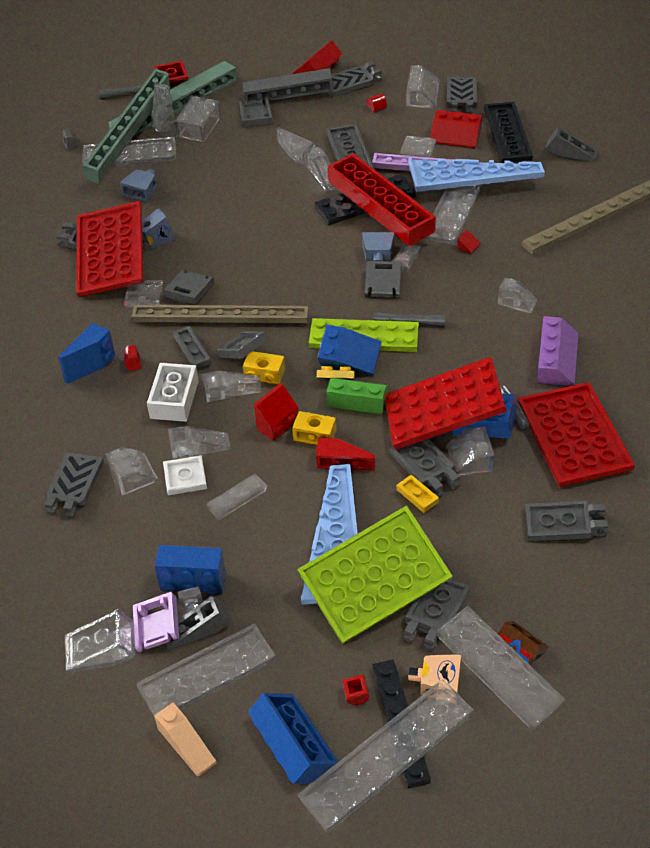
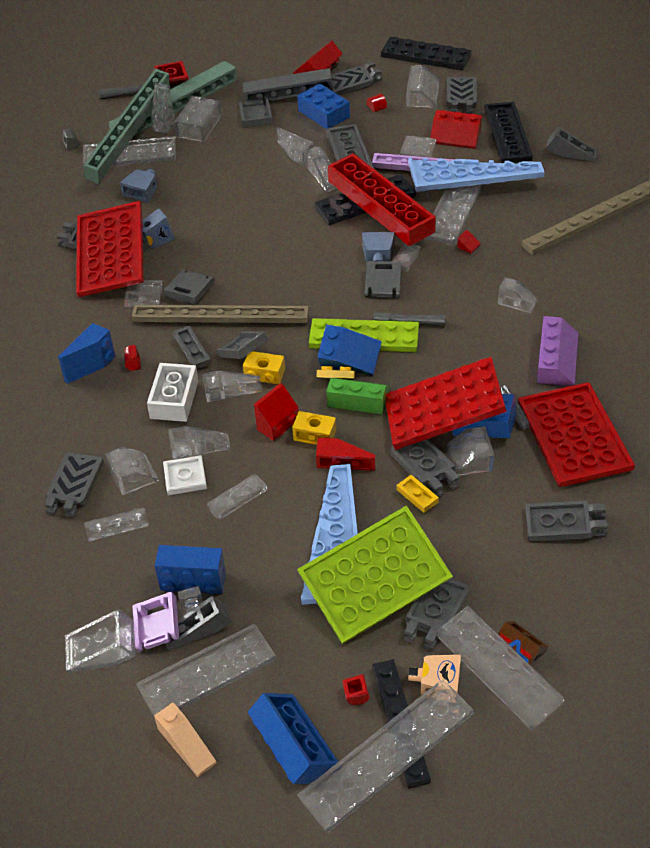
none -> clear plate [84,507,149,541]
none -> blue brick [297,84,350,129]
none -> black plate [381,37,472,70]

